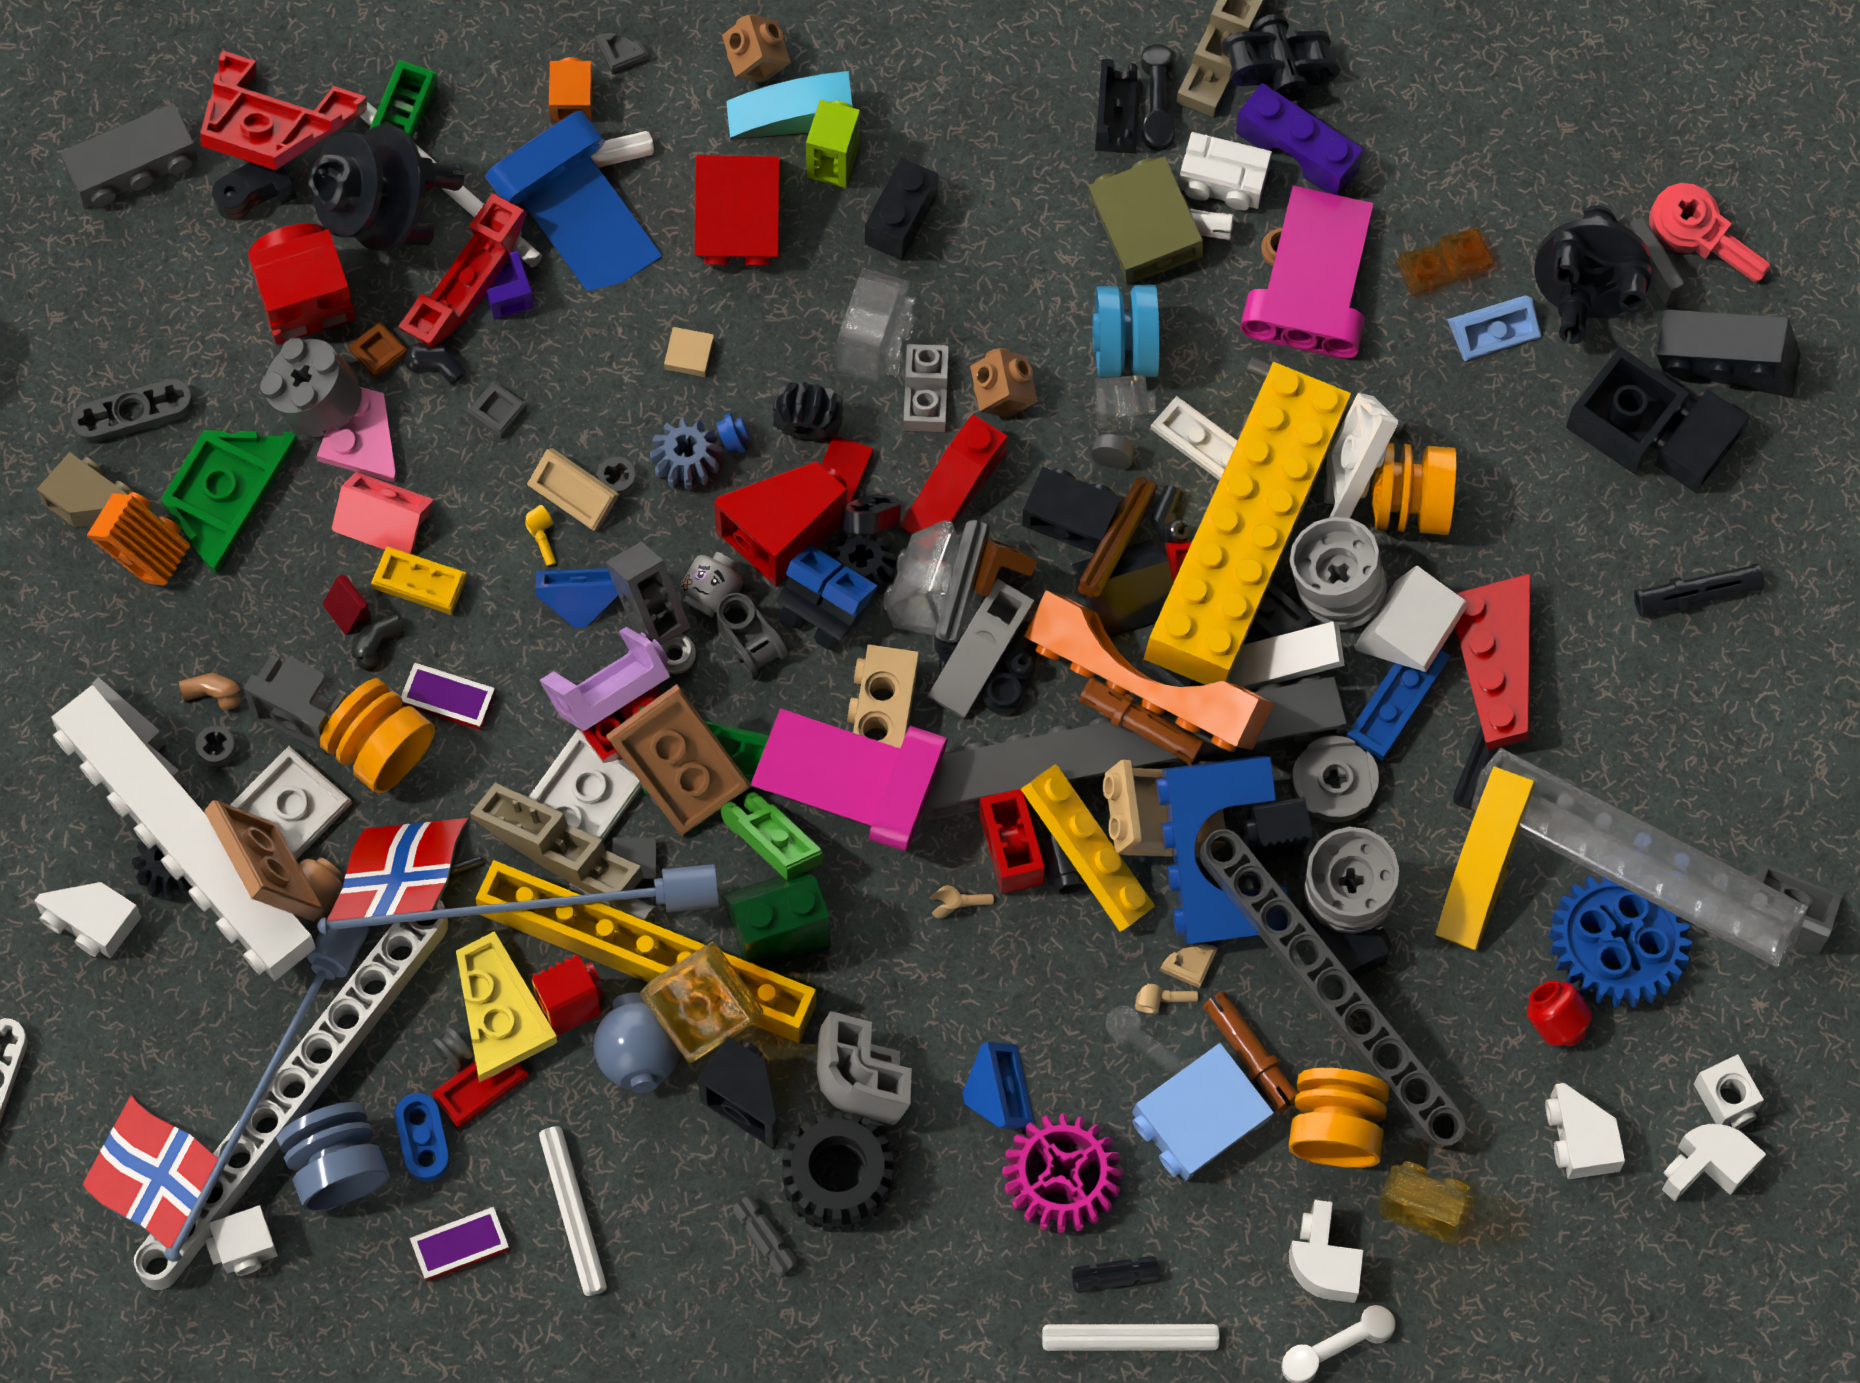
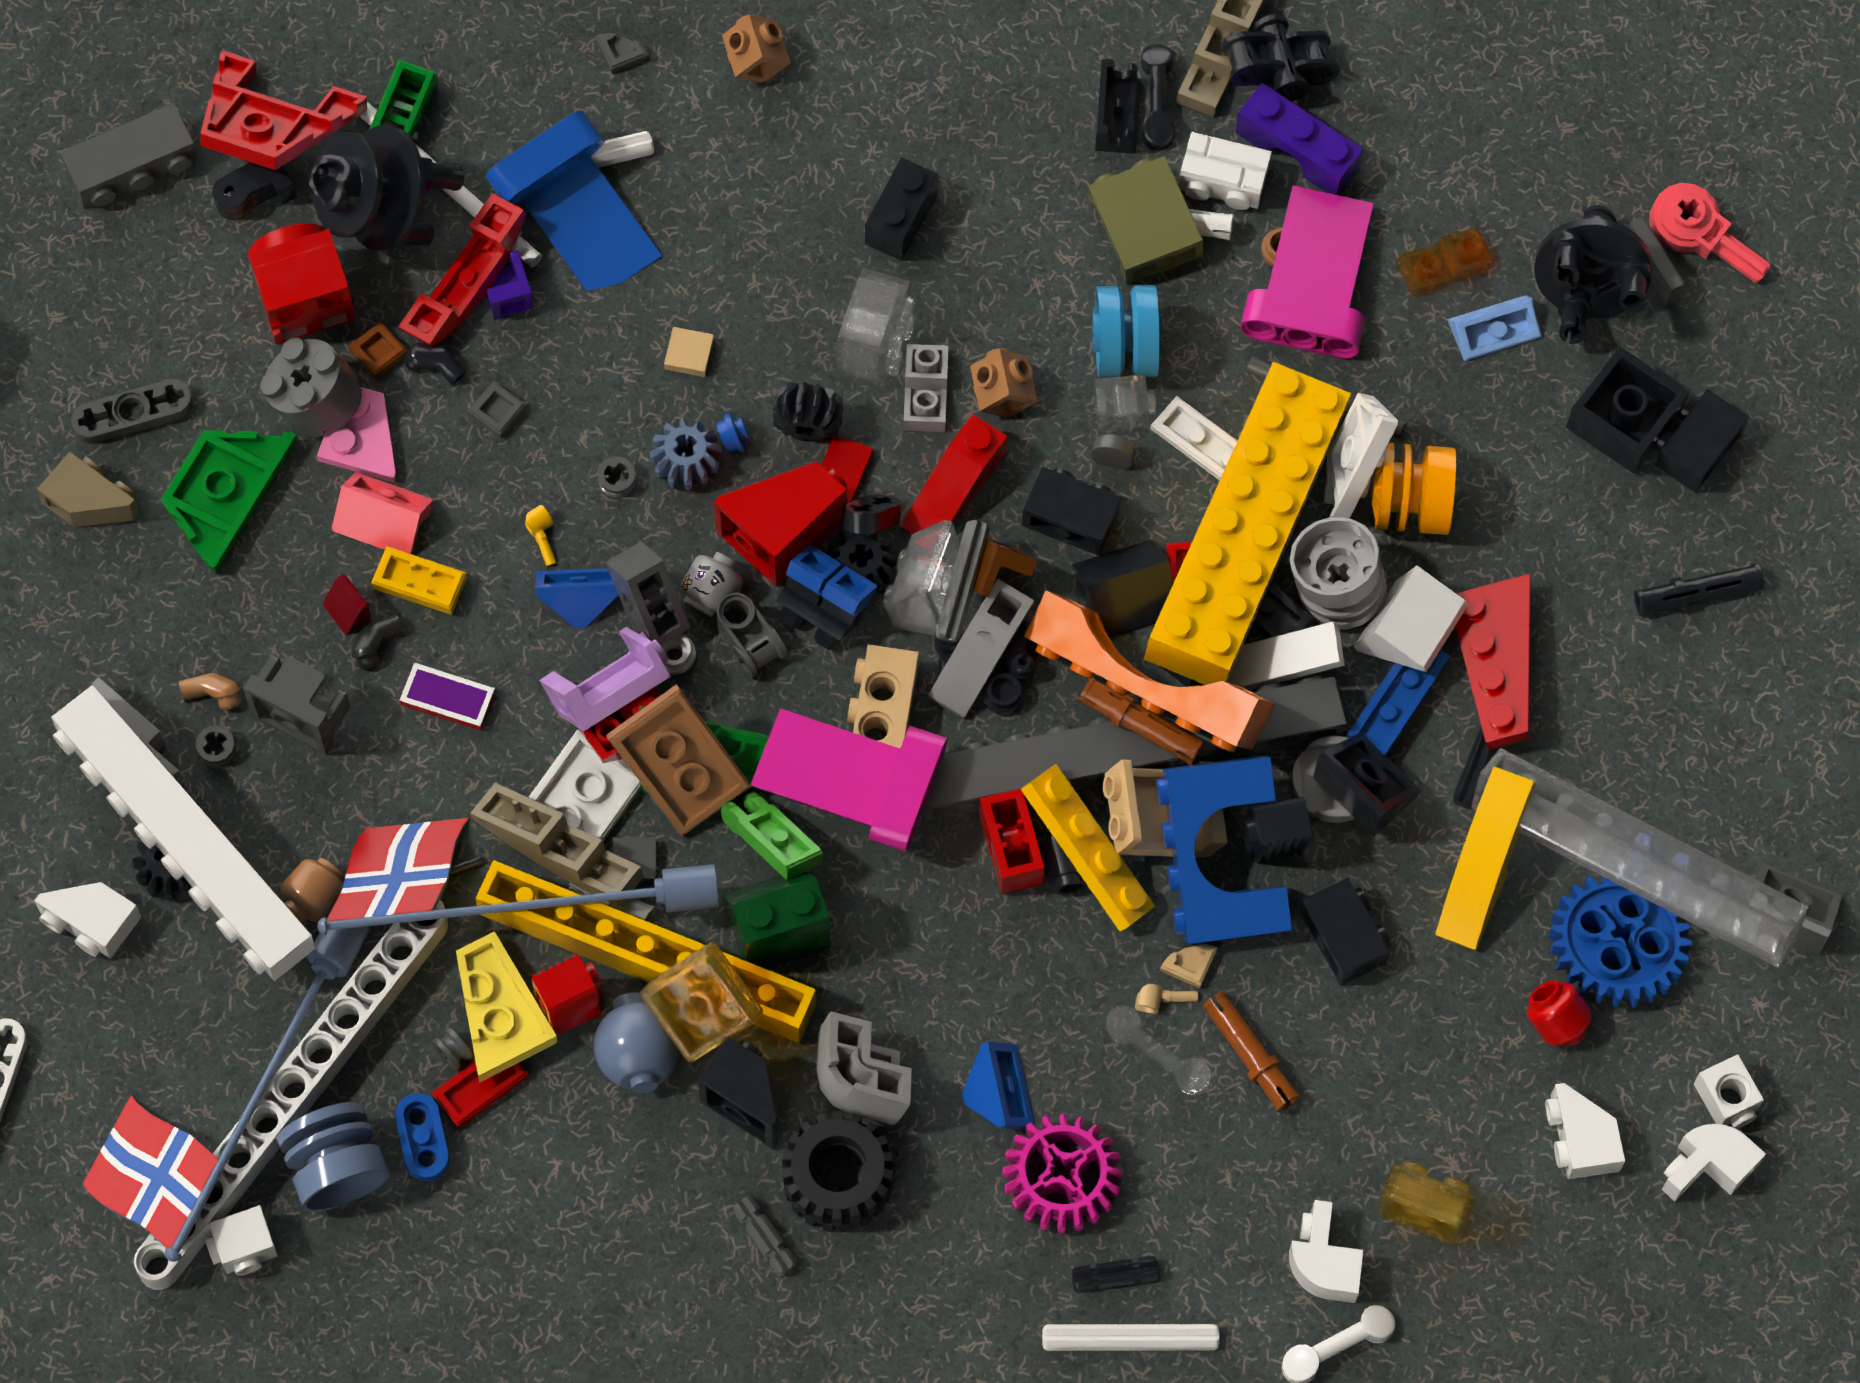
orange brick [87,492,190,586] -> none
medium nougat tile [204,800,323,922] -> none
white tile [230,746,352,860] -> none
light orange wheel [320,678,435,794] -> none
dark purple tile [410,1207,509,1282] -> none
tan tile [527,448,620,531] -> none
white axle [539,1126,607,1296] -> none
orange brick [549,57,593,122] -> none
red slope [695,155,781,265] -> none
medium azure slope [726,71,853,140] -> none
lime brick [806,100,860,188] -> none
tan hand [930,885,994,919] -> none
reddish brown axle [1078,477,1157,599] -> none
light blue panel [1132,1043,1274,1182] -> none
black arm [1151,485,1189,543] -> none
dark grey beam [1200,829,1466,1148] -> none
light orange wheel [1288,1068,1390,1168] -> none
light grey wheel [1304,827,1399,934] -> none
black wedge [1656,310,1801,398] -> none
none -> black slope [1313,732,1422,837]

